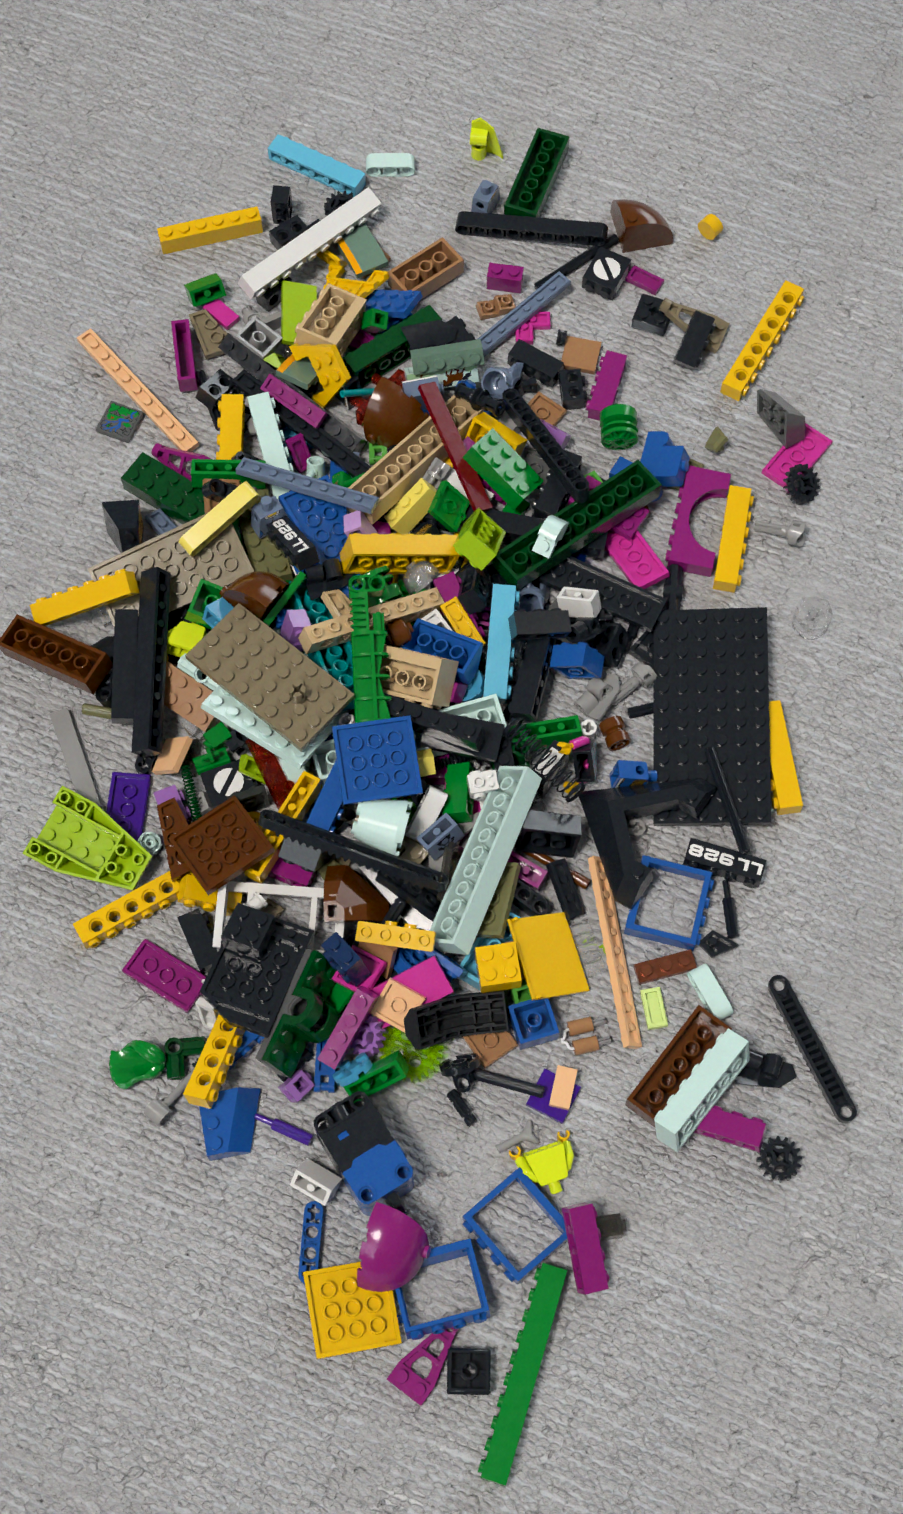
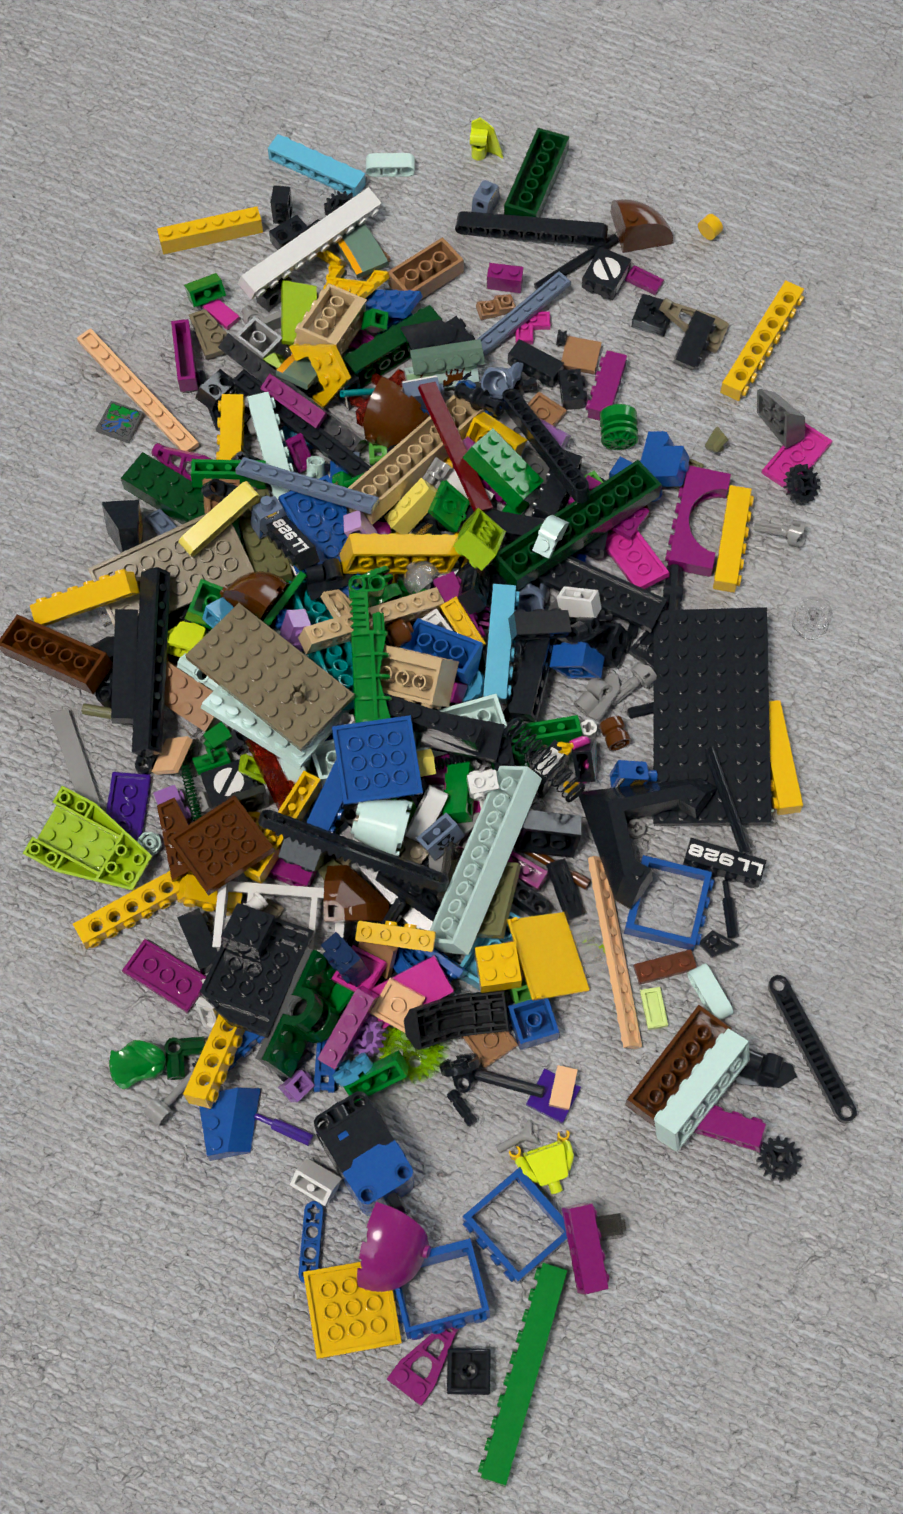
medium nougat piece [561,1016,611,1056] -> none

